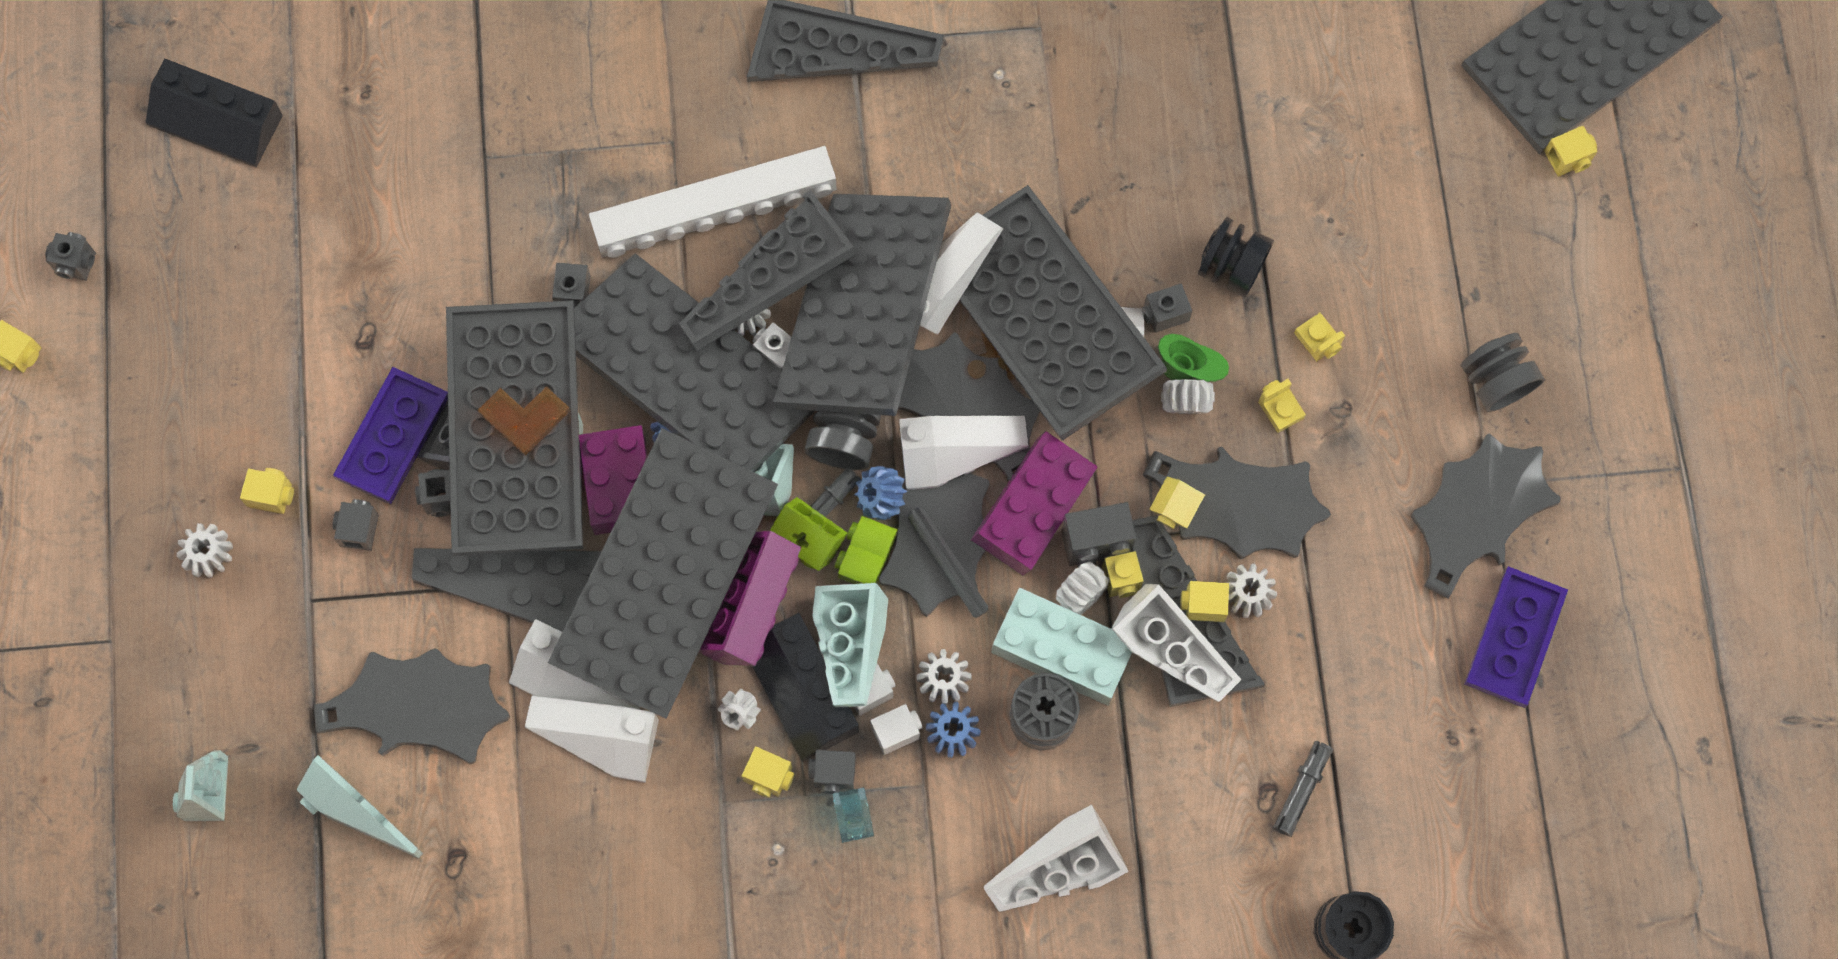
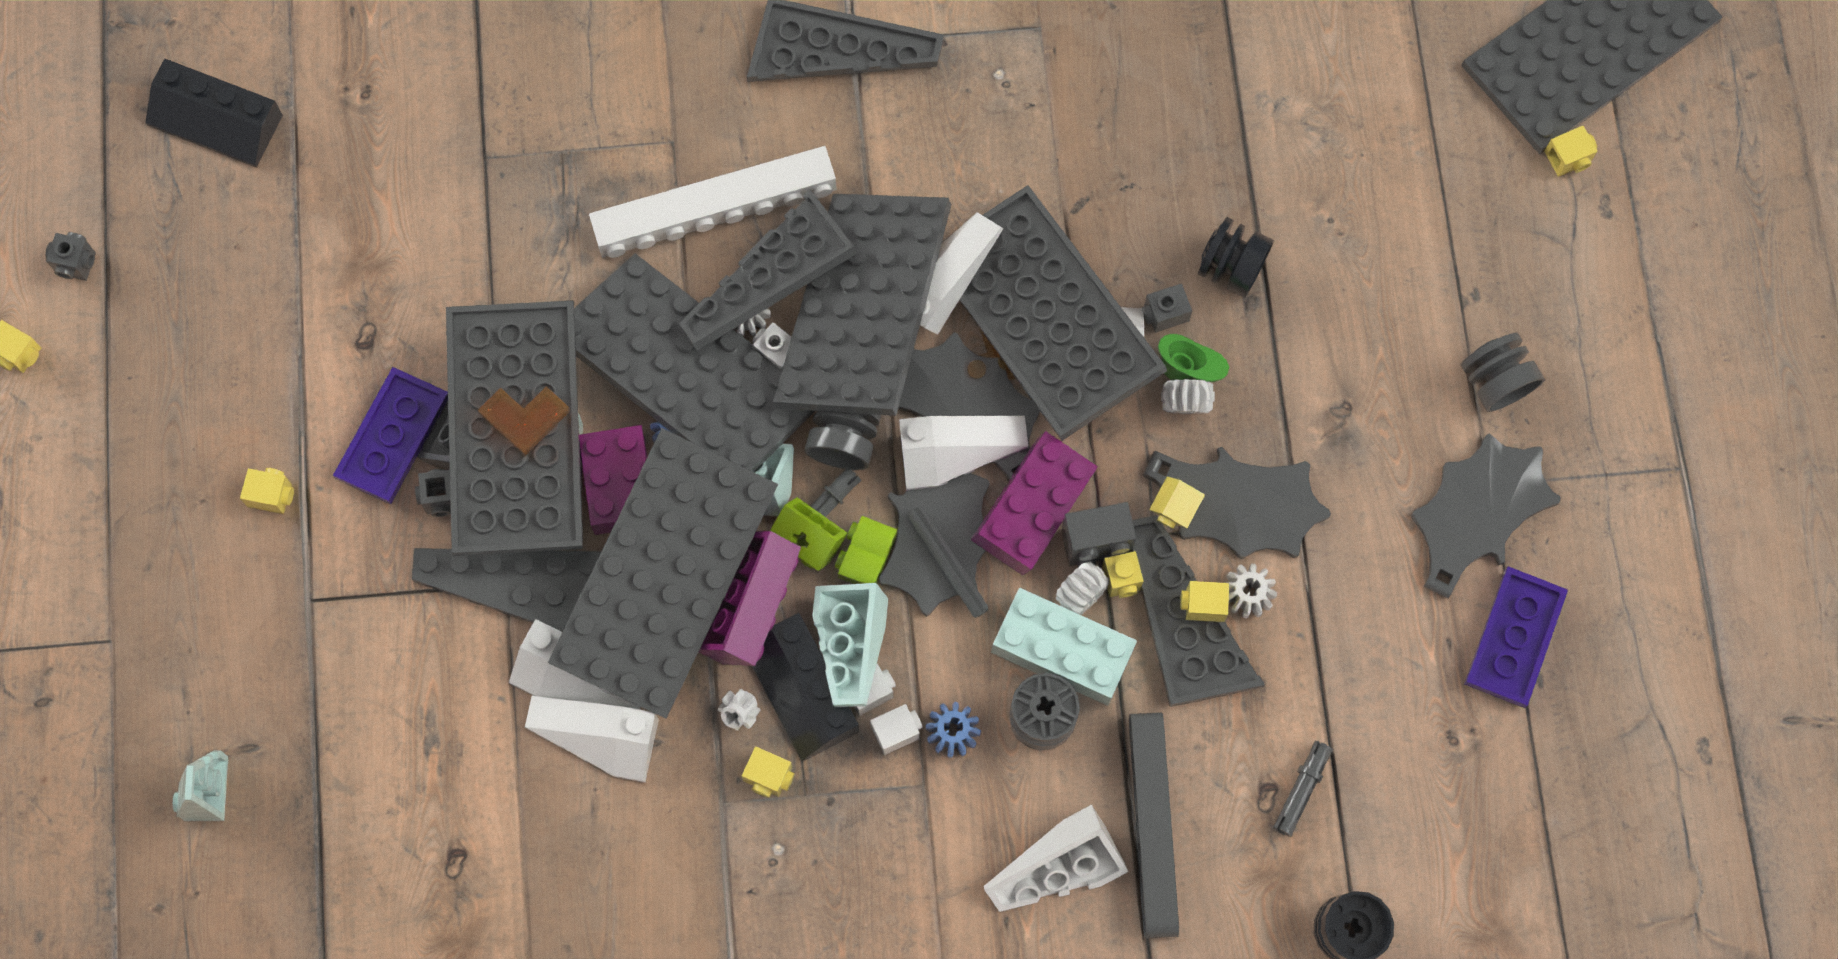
white gear [177,523,233,578] -> none
light aqua wedge [297,755,423,858] -> none
dark grey animal [314,648,511,764] -> none
dark grey brick [333,499,379,551] -> none
dark grey brick [552,263,591,308] -> none
dark grey brick [808,750,856,794] -> none
clear light blue brick [832,787,874,843] -> none
medium blue gear [854,466,907,520] -> none
white gear [917,649,972,705] -> none
white wedge [1111,584,1241,702] -> none
light yellow bracket [1258,379,1306,433] -> none
light yellow bracket [1294,313,1346,362] -> none
none -> dark grey beam [1129,712,1179,939]

